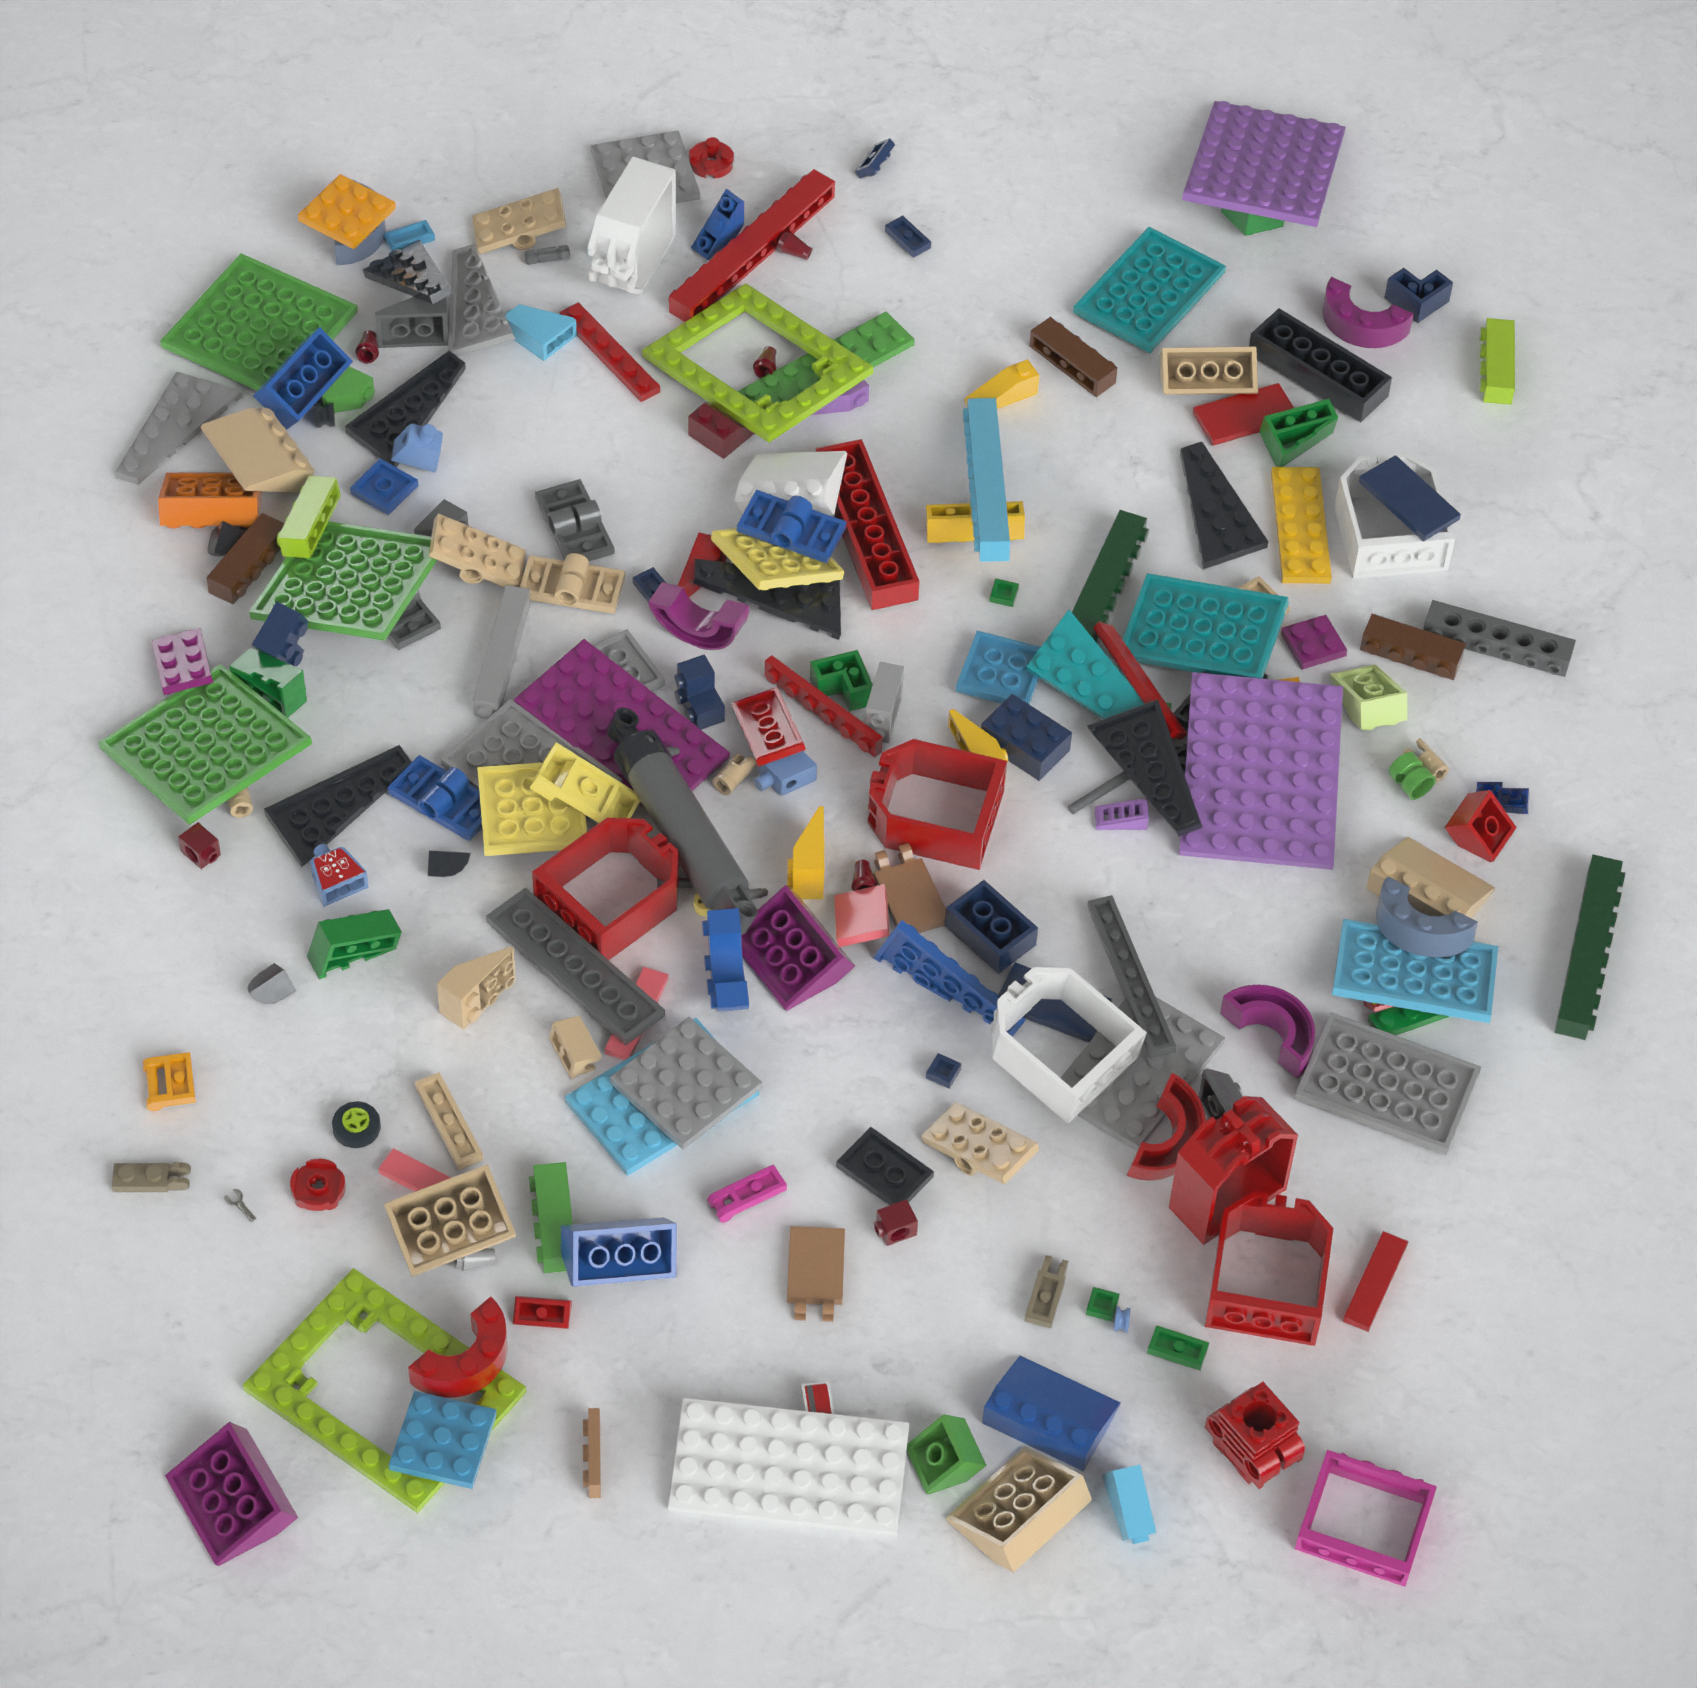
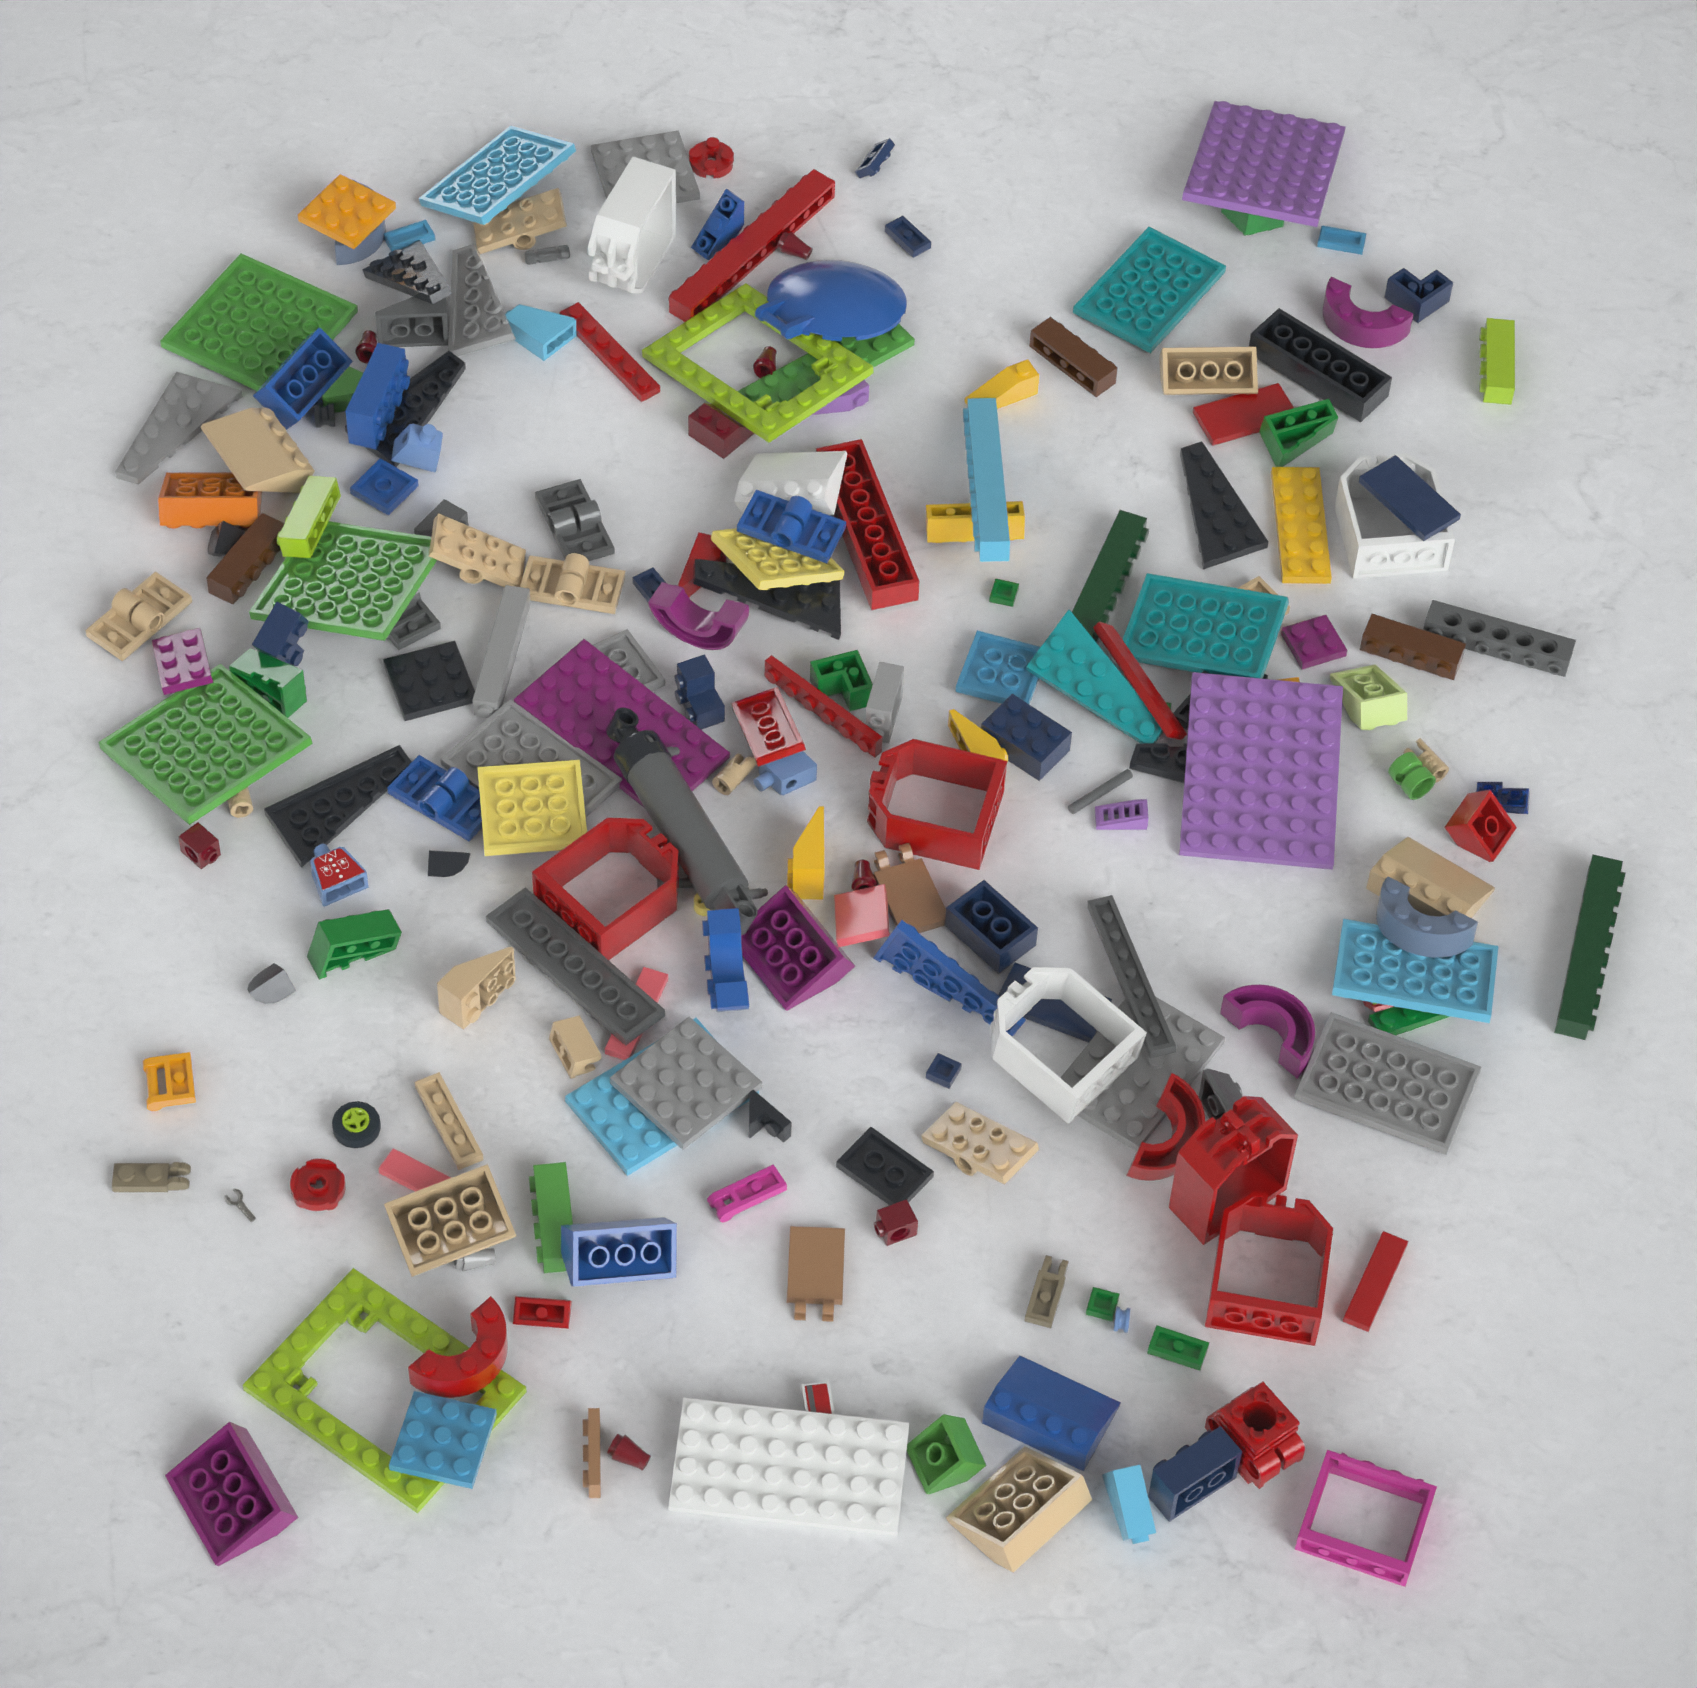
light yellow piece [530,742,640,824] -> none
black wing [1087,699,1203,836] -> none
none -> tan plate [85,571,192,661]
none -> blue brick [346,343,410,449]
none -> black plate [383,641,475,721]
none -> medium azure plate [419,126,576,225]
none -> dark red cone [607,1434,651,1471]
none -> black slope [749,1089,792,1143]
none -> blue dish [755,260,907,341]
none -> dark blue brick [1148,1426,1242,1522]
none -> dark azure tile [1317,225,1367,255]

